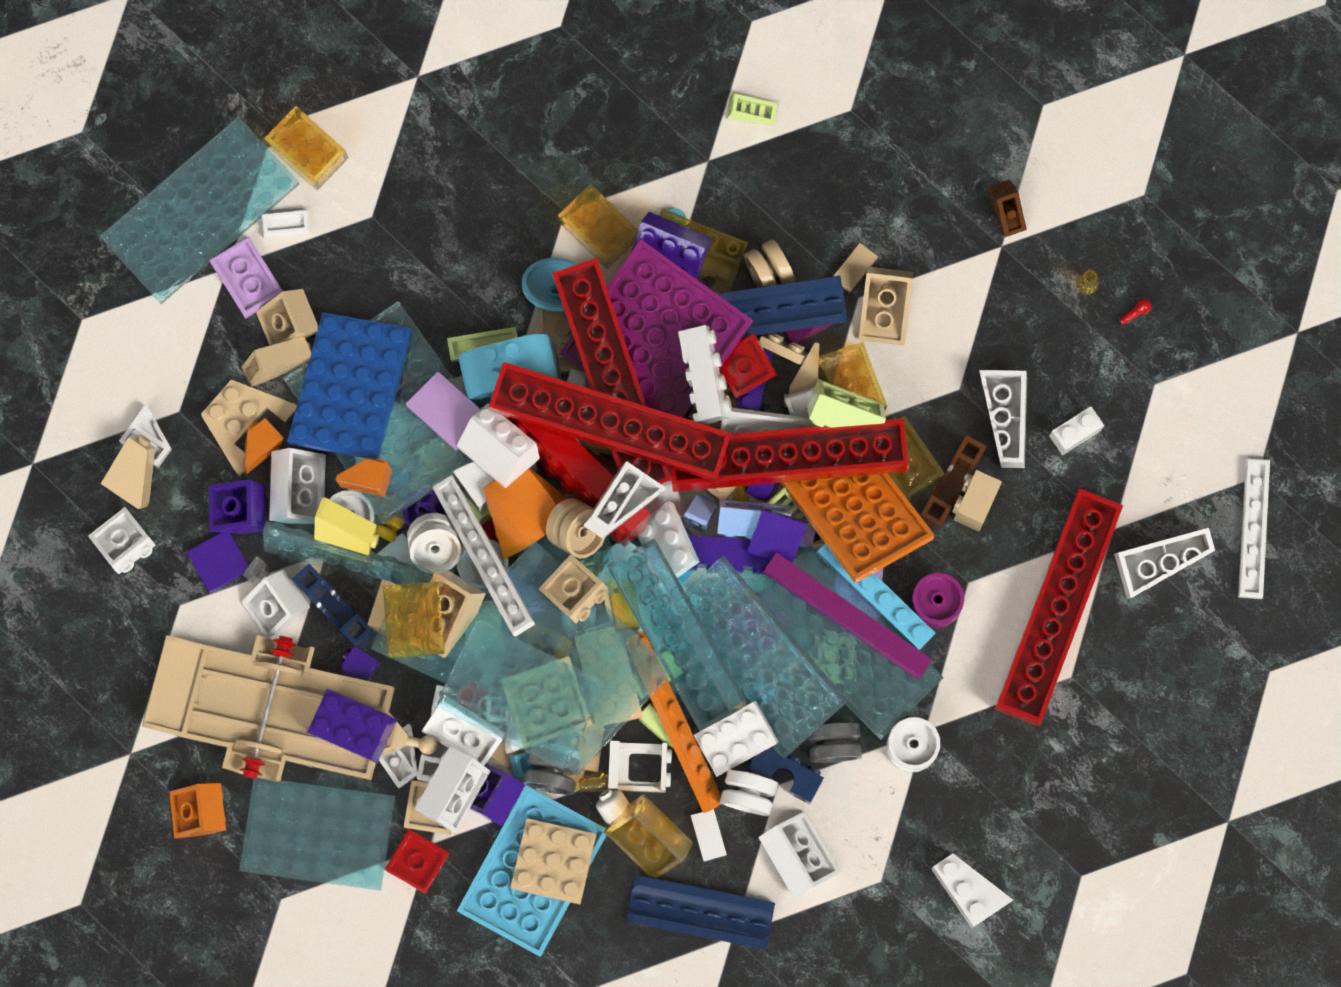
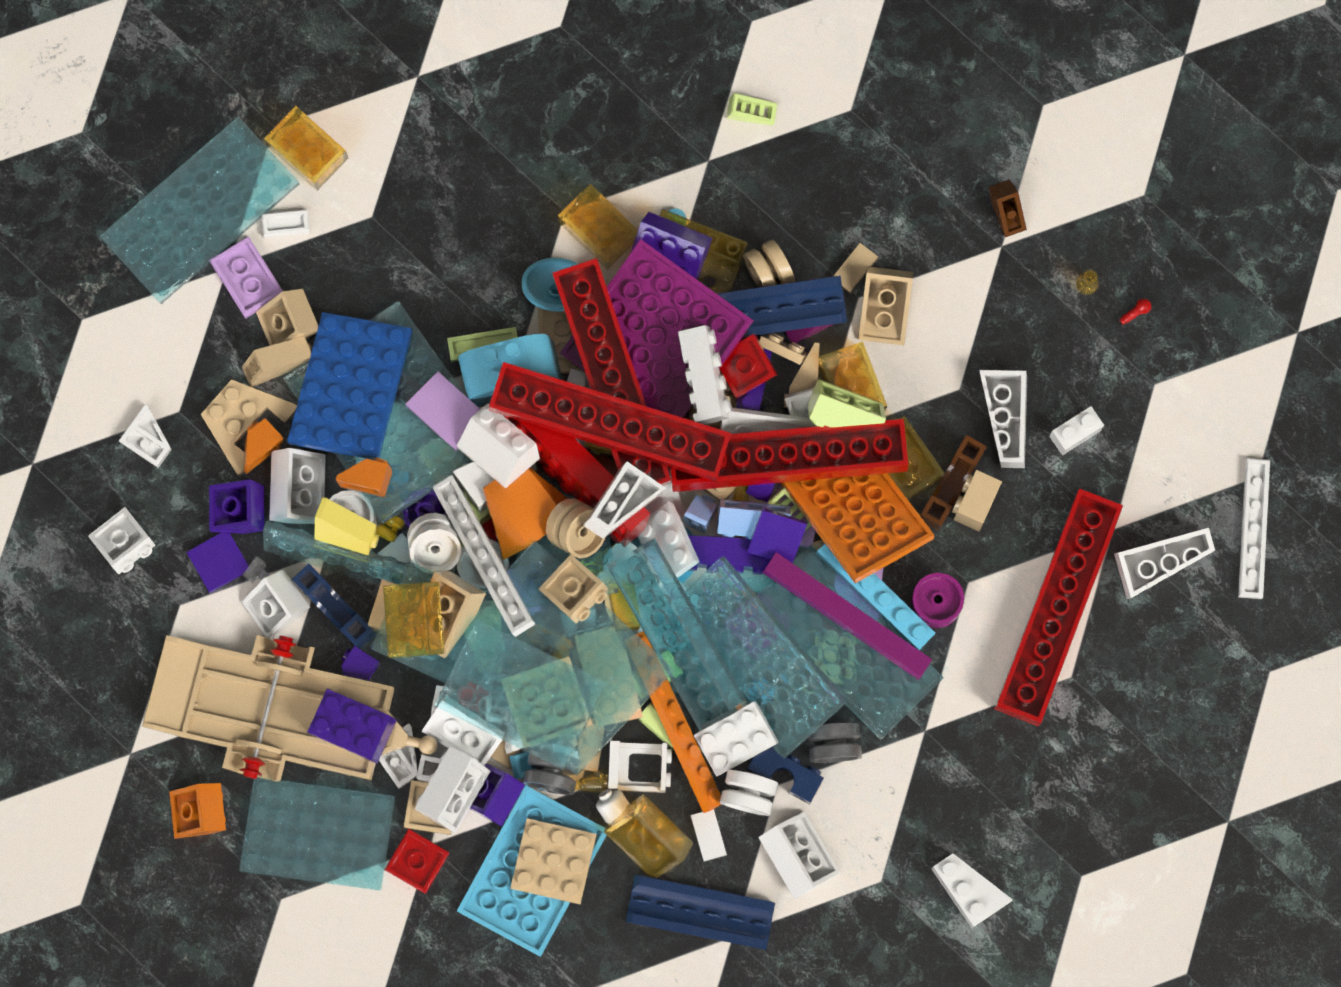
tan slope [101,434,155,509] -> none
white wheel [887,717,940,772] -> none

